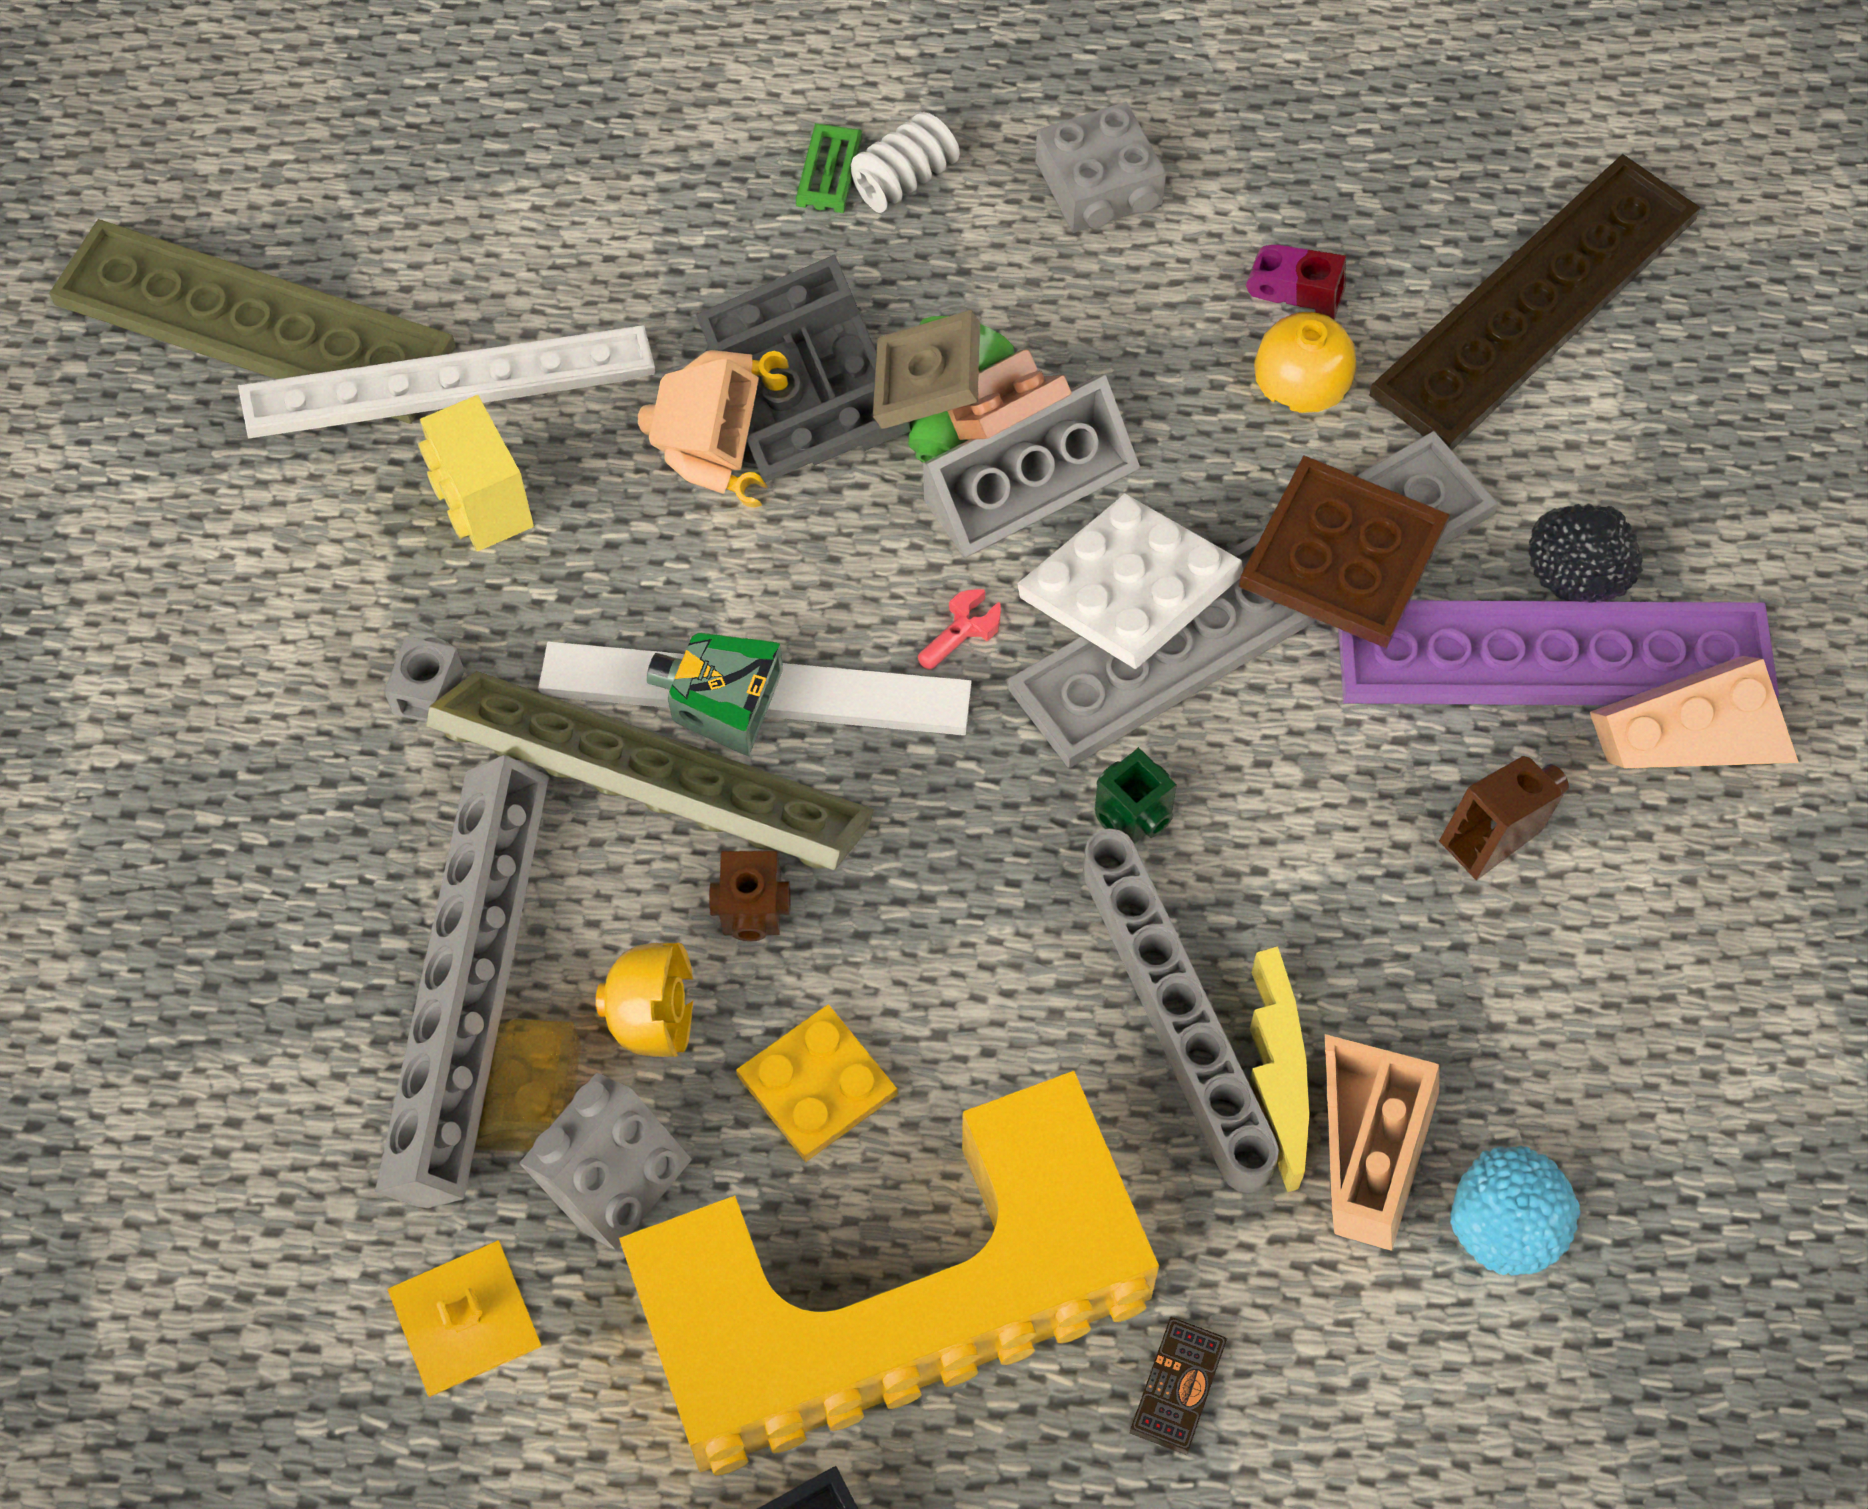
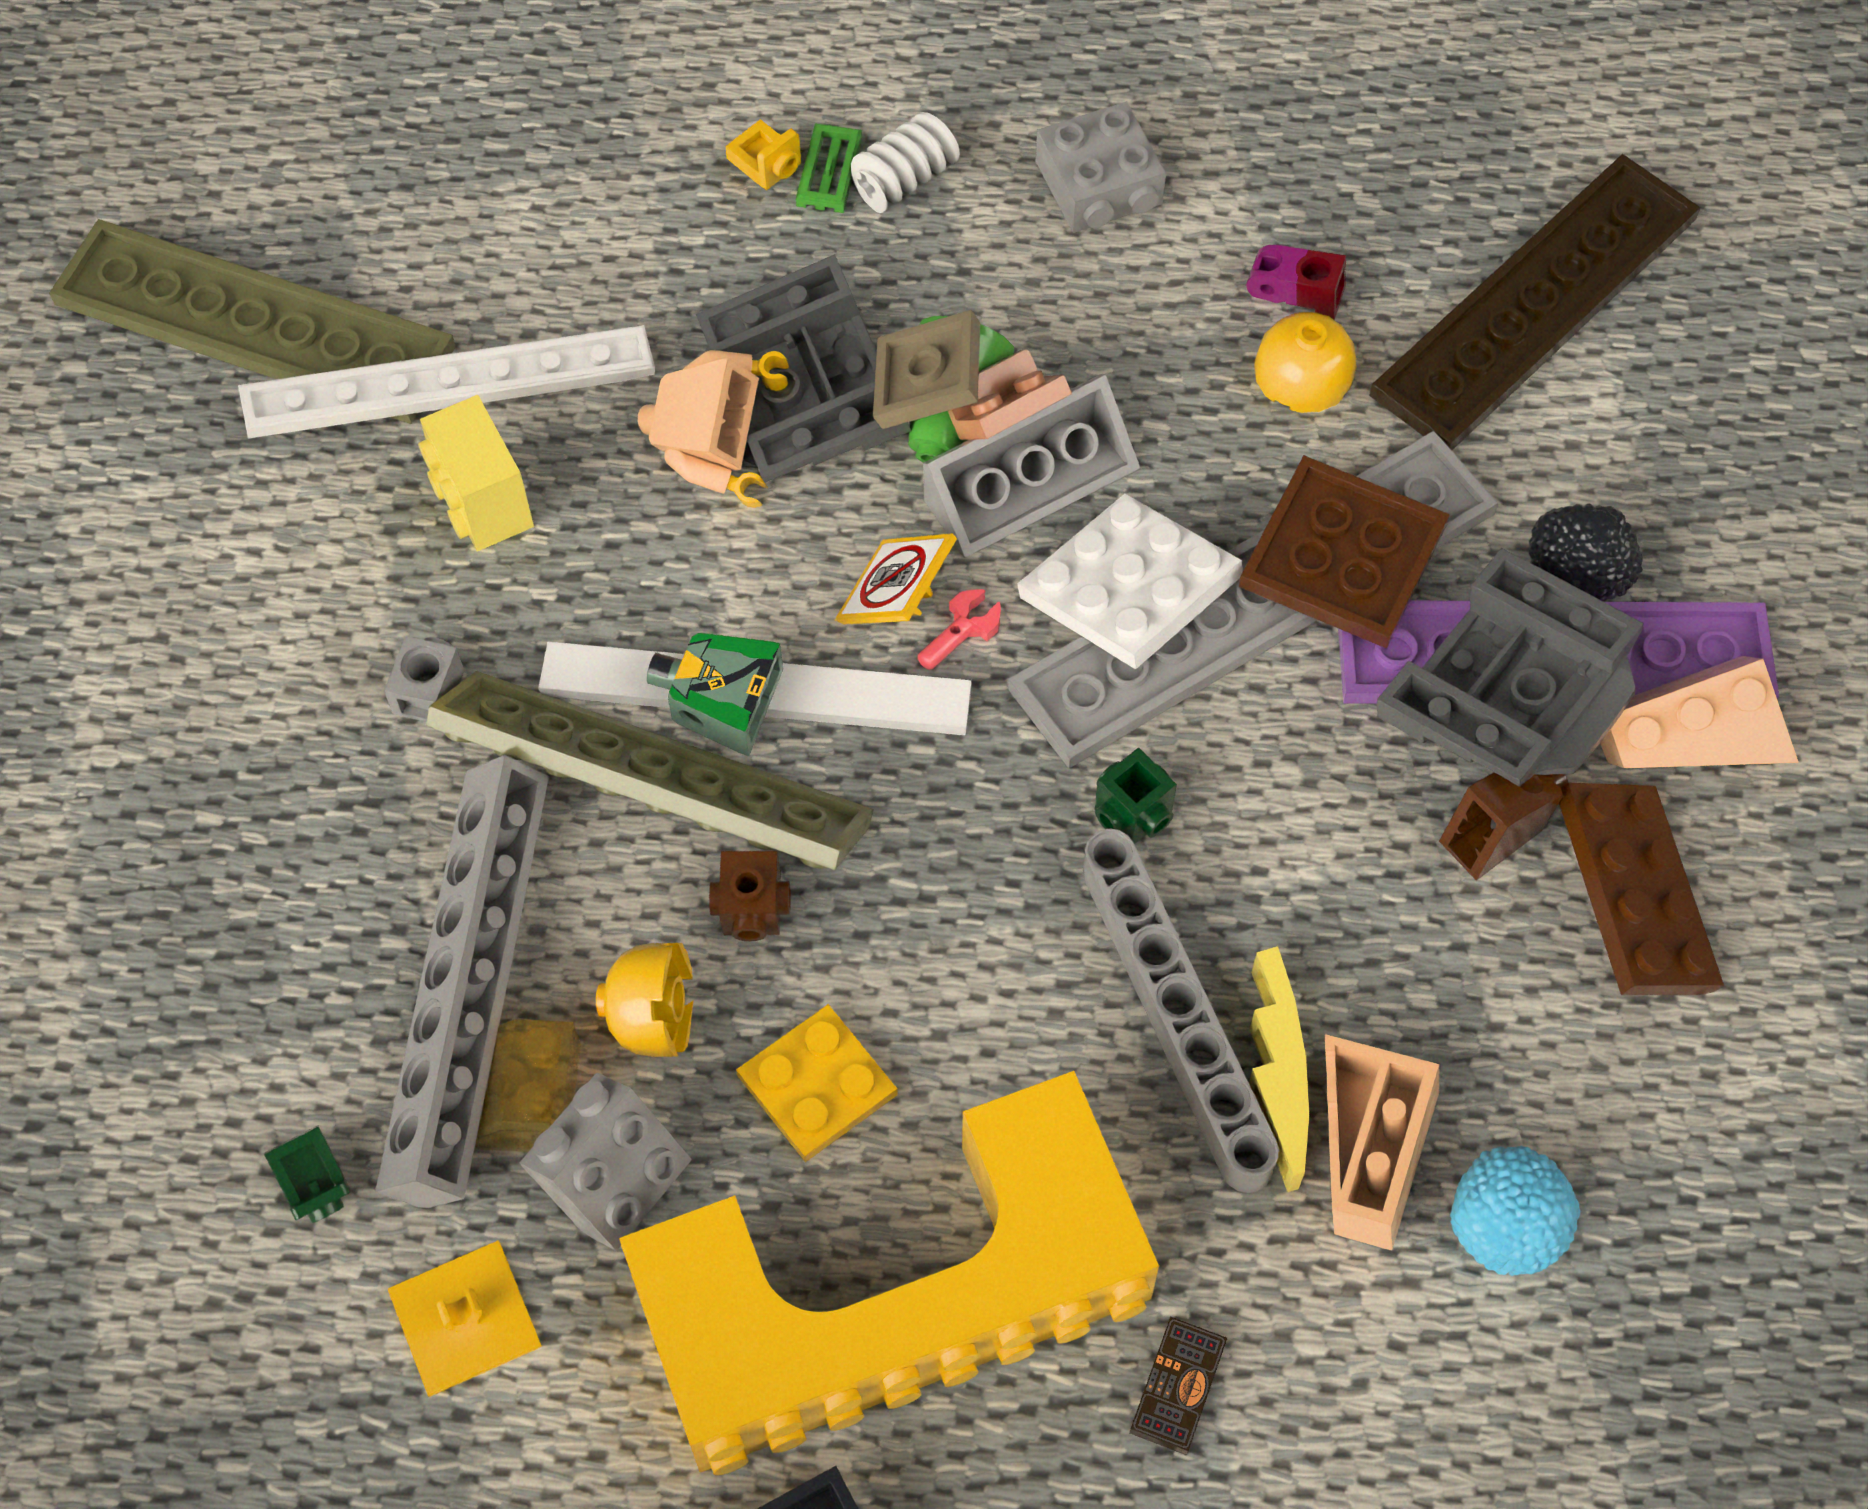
none -> dark green bracket [264,1125,350,1223]
none -> yellow bracket [725,119,801,191]
none -> piece [834,533,957,625]
none -> dark grey slope [1377,548,1644,786]
none -> reddish brown plate [1559,782,1724,995]

